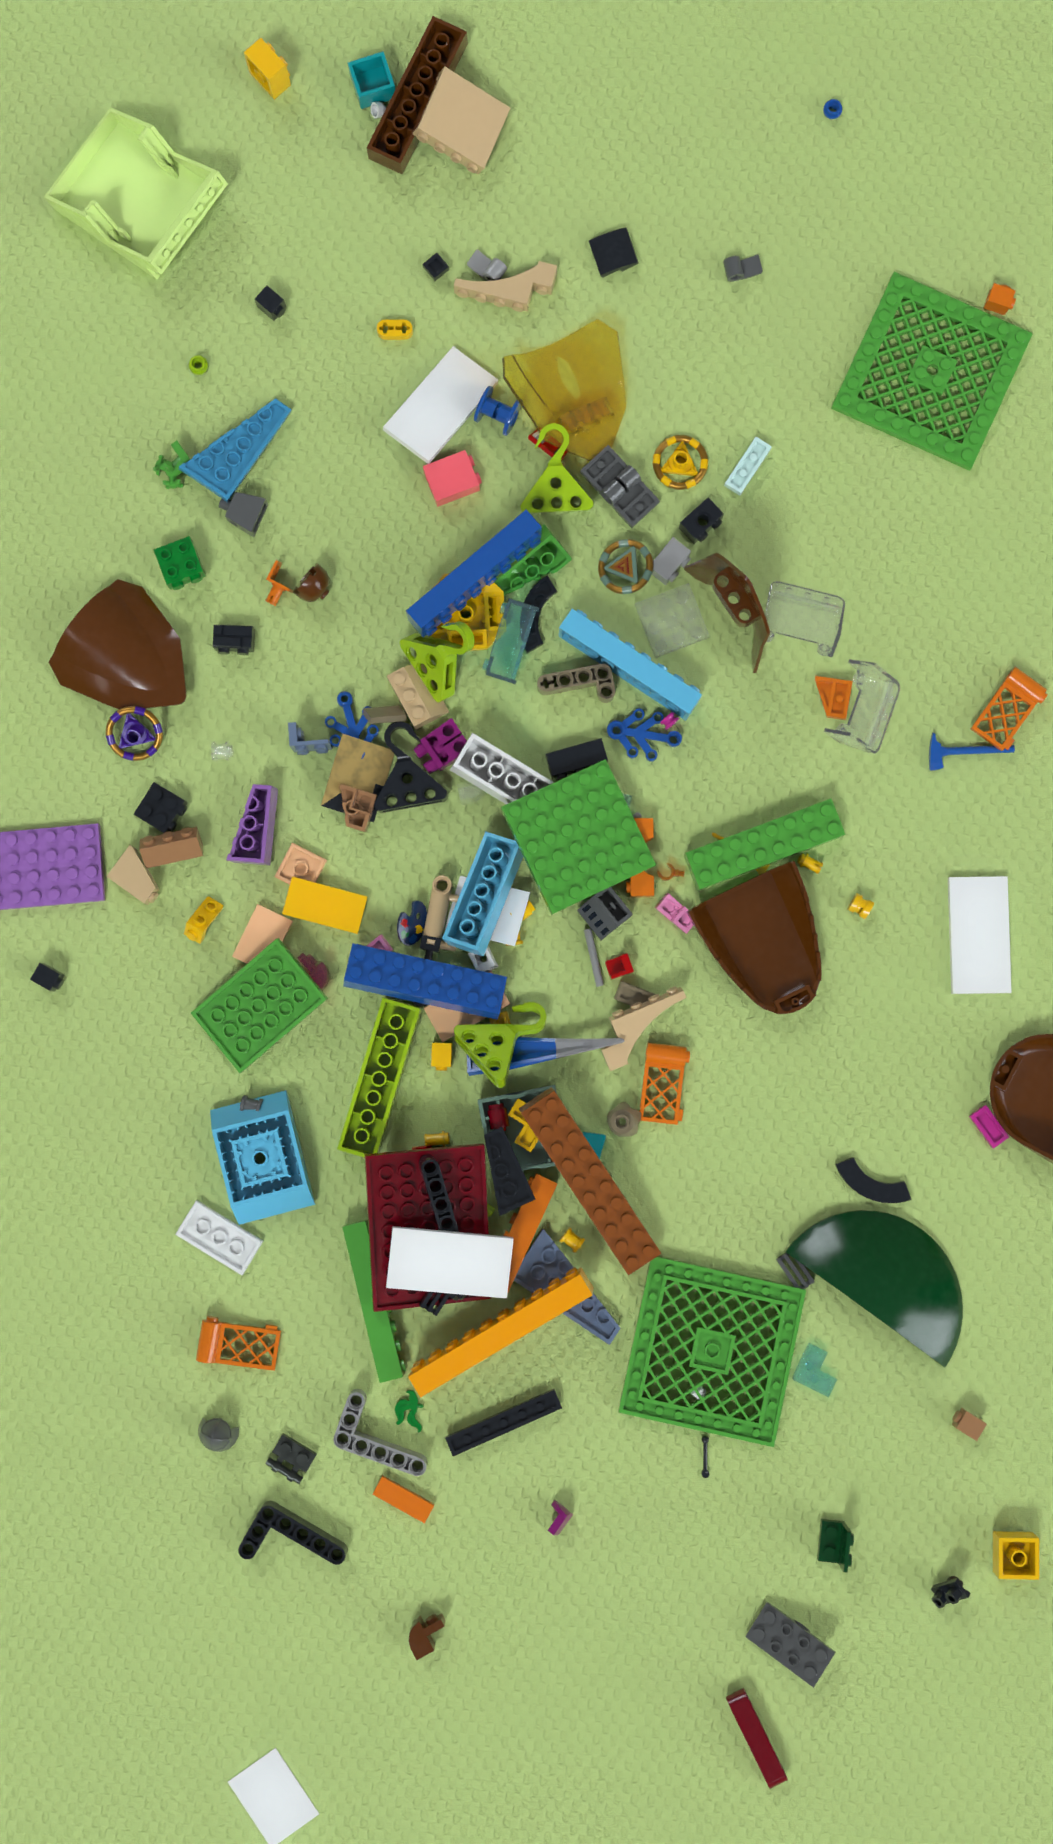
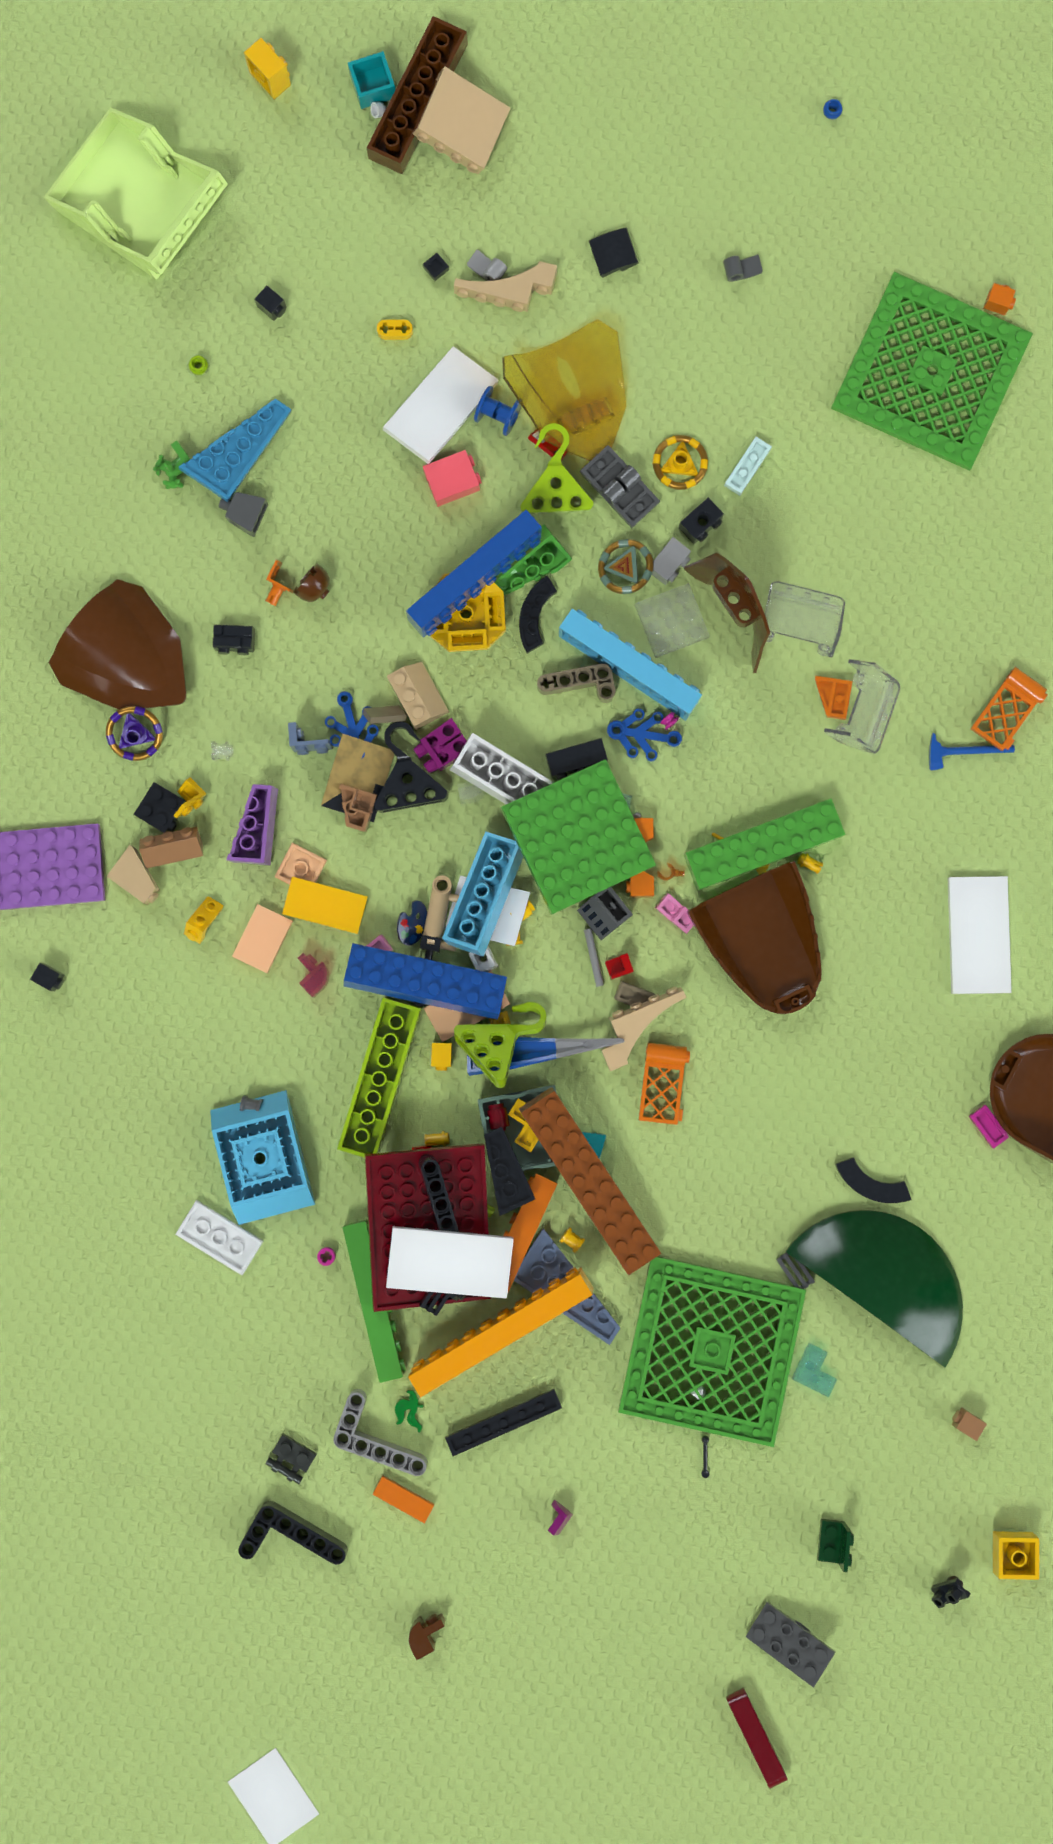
green brick [153,536,206,590] -> none
bright green plate [191,938,328,1073] -> none
orange piece [196,1316,281,1371] -> none
dark grey helmet [198,1417,239,1452] -> none
lime piece [400,621,475,702] -> none
clear light blue windscreen [482,598,539,684] -> none
dark tan piece [607,1102,642,1137] -> none
yellow wheel [847,893,874,919] -> none
none -> yellow bracket [174,777,207,818]
none -> dark pink bush [317,1247,336,1266]

